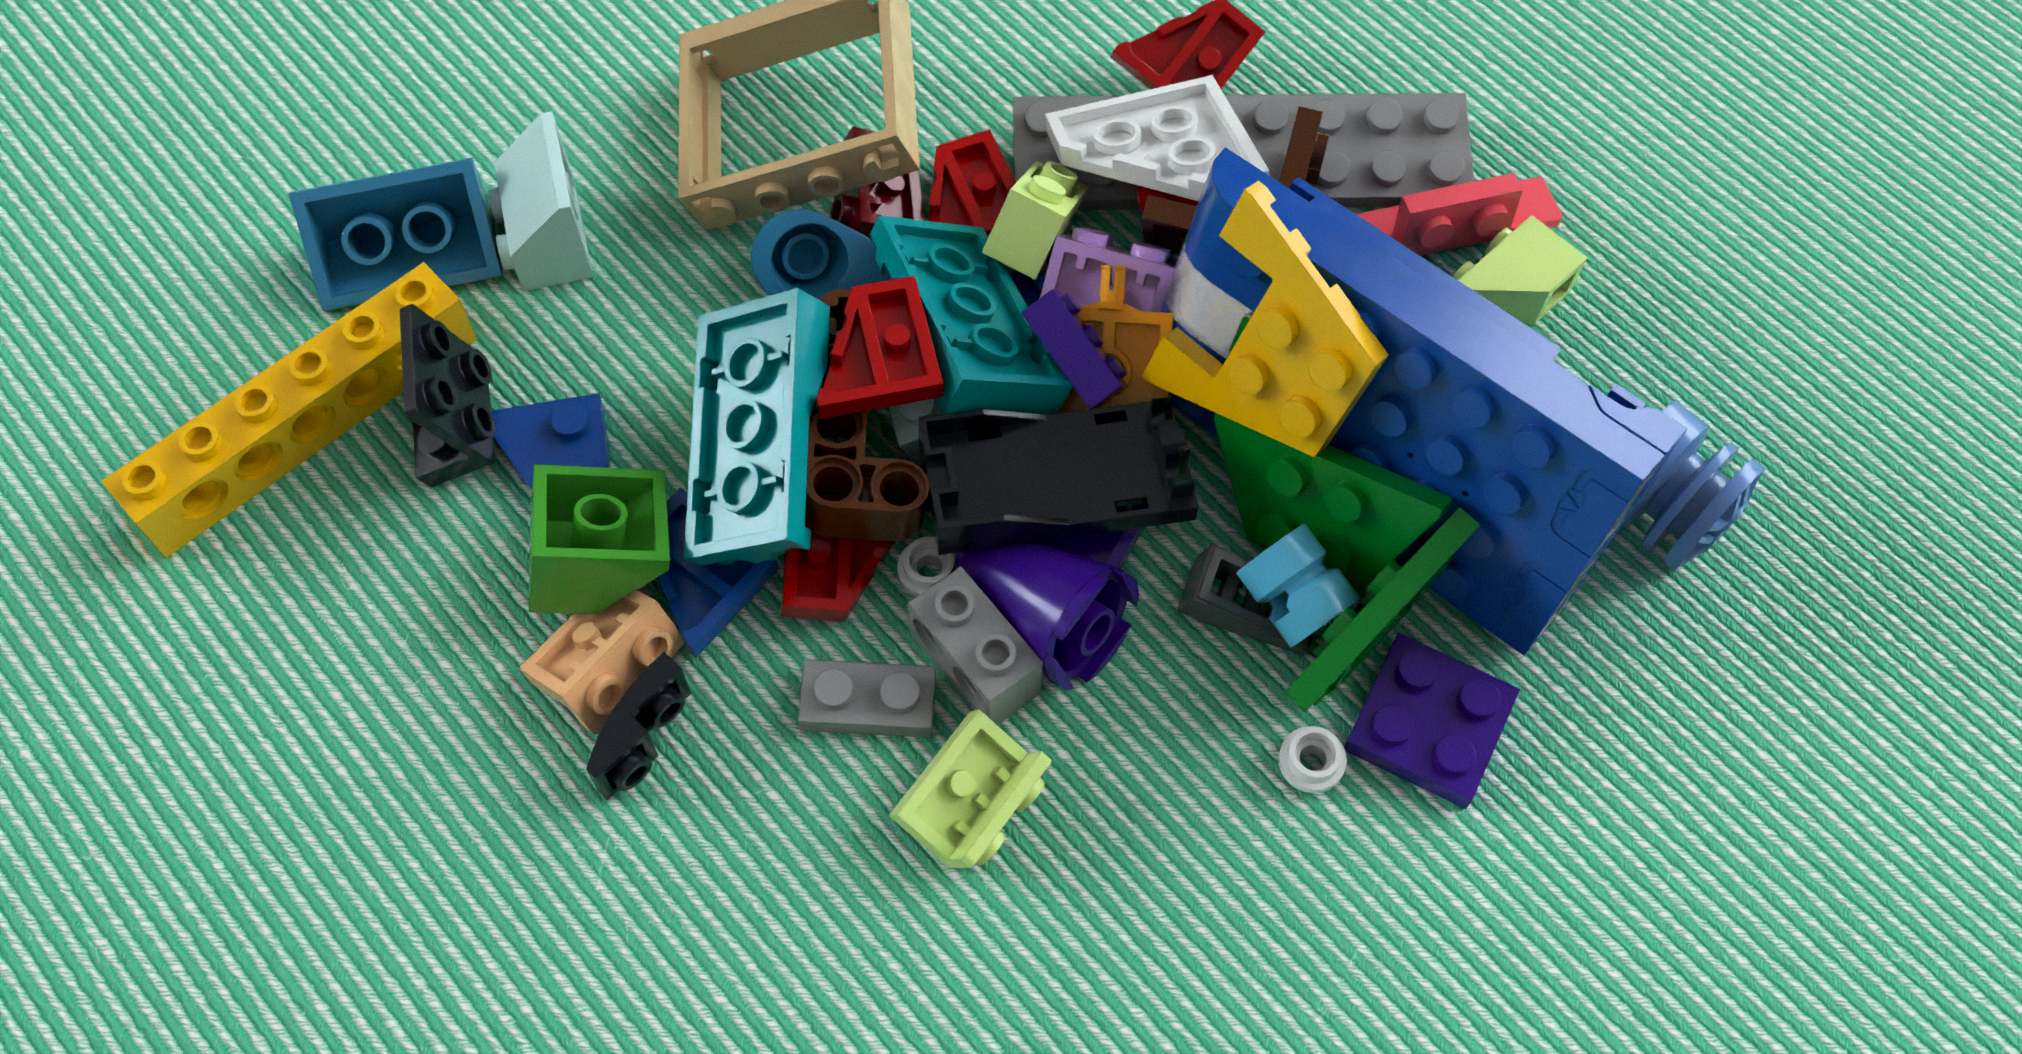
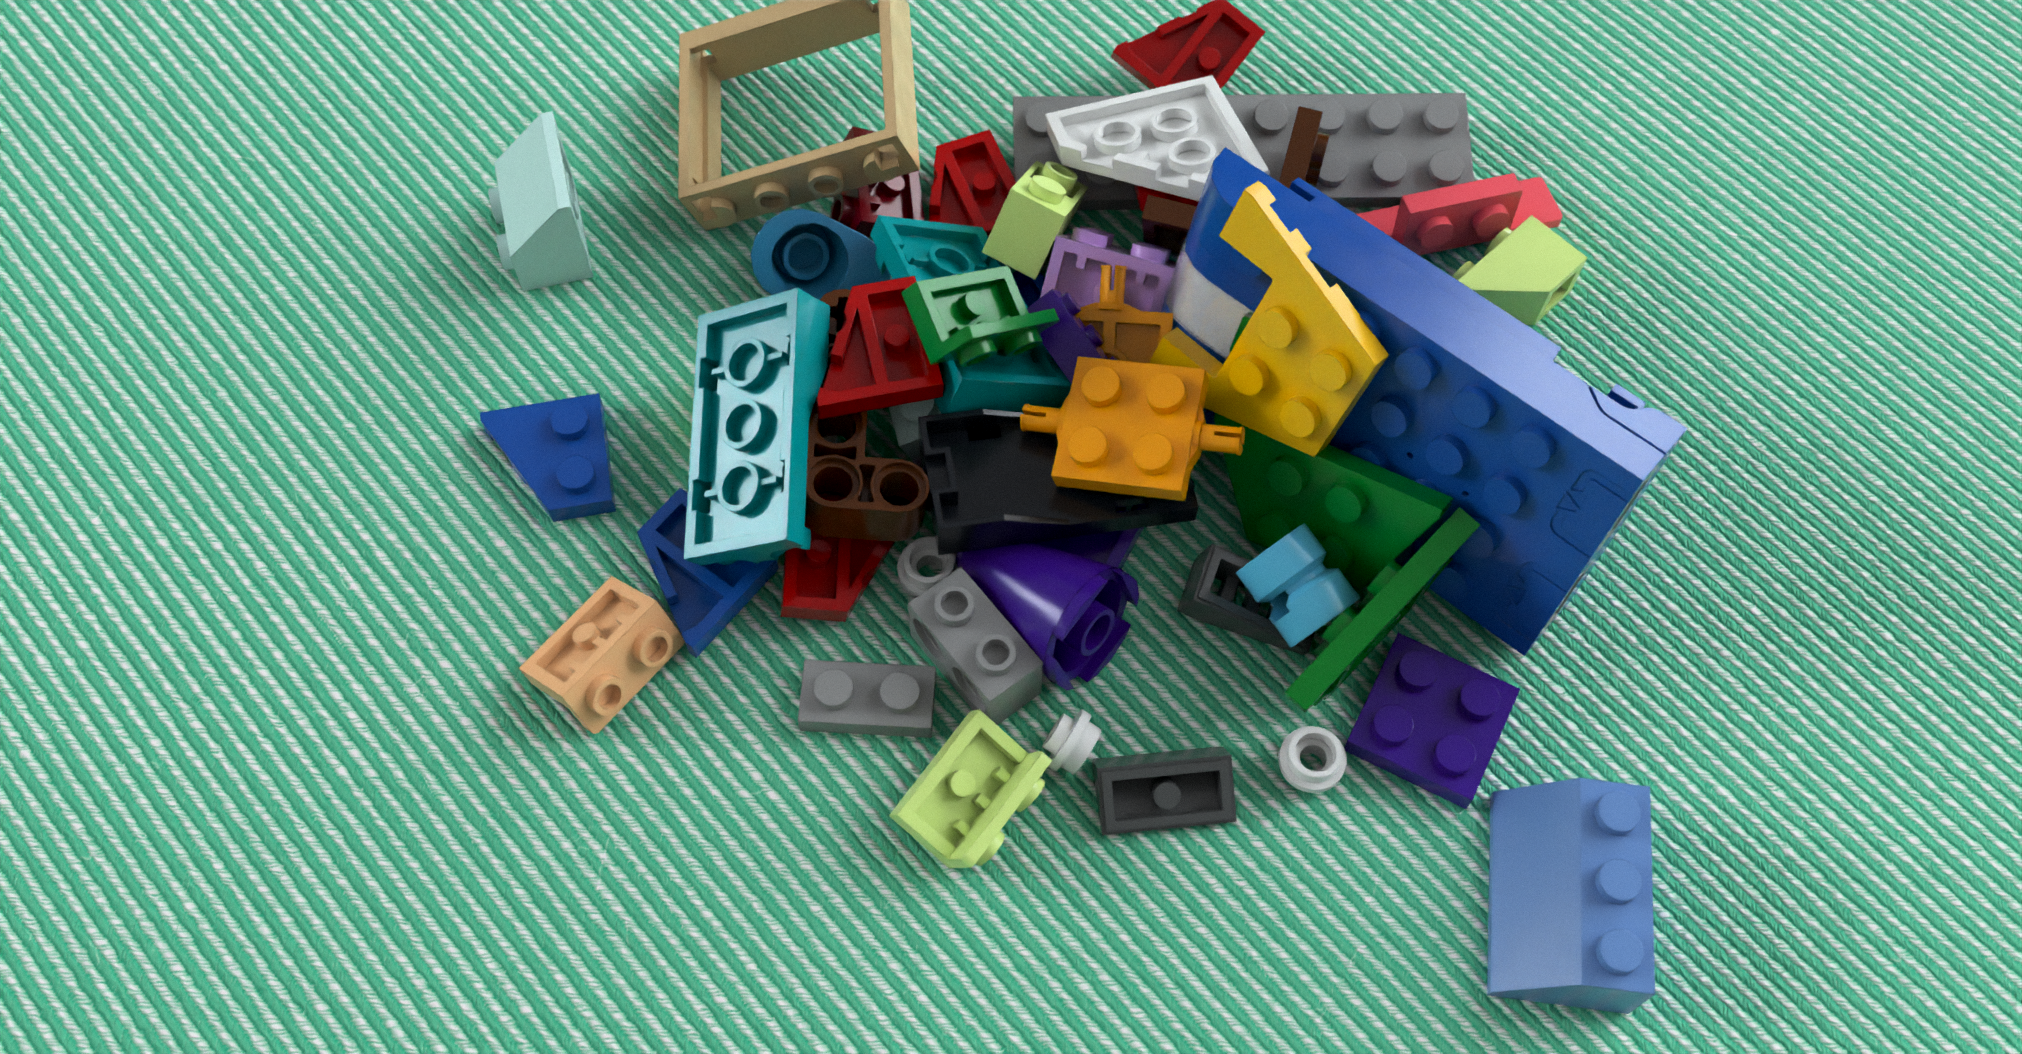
yellow brick [101,262,478,558] -> none
dark azure slope [288,157,503,311] -> none
black bracket [400,304,496,487] -> none
bright green slope [529,464,670,614] -> none
black slope [586,652,691,801] -> none
medium blue wheel [1620,400,1766,573] -> none
none -> green bracket [901,265,1060,367]
none -> light orange plate [1020,356,1245,501]
none -> white plate [1042,709,1102,775]
none -> dark grey slope [1092,746,1237,835]
none -> medium blue slope [1487,778,1655,1014]

